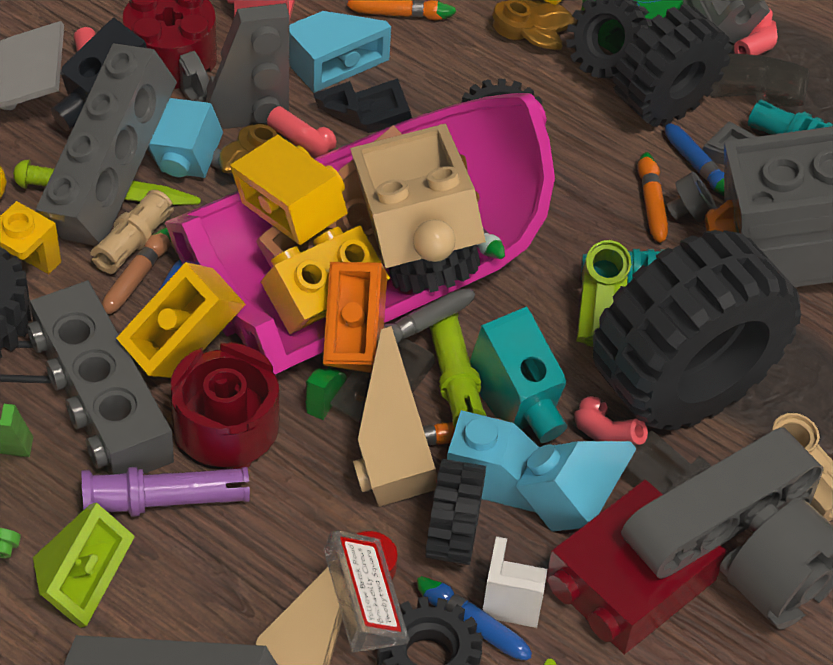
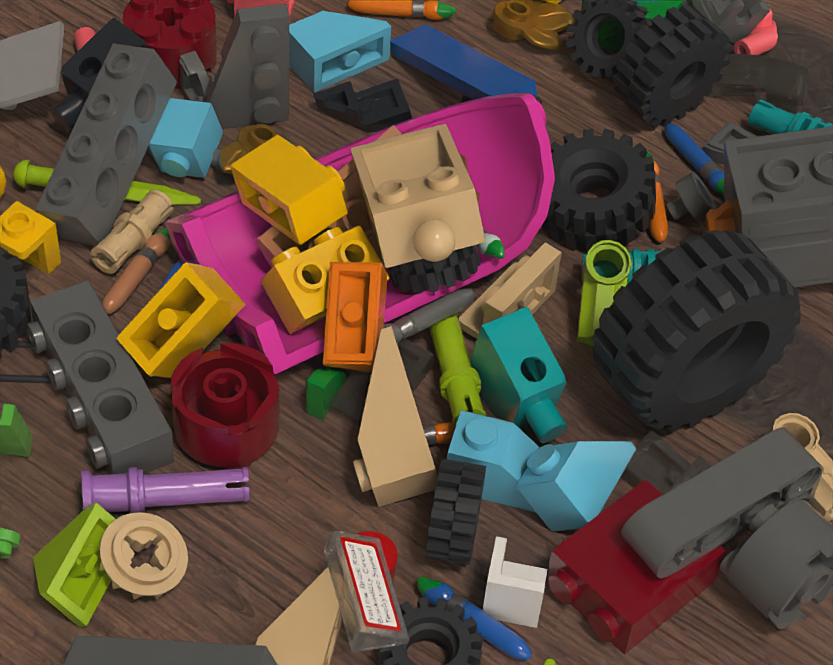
coral arm [267,106,337,158] -> none
coral arm [574,396,648,445] -> none
none -> tan gear [97,512,188,600]
none -> blue tile [390,24,537,100]
none -> tan bracket [459,242,562,339]
none -> black tyre [542,129,656,251]

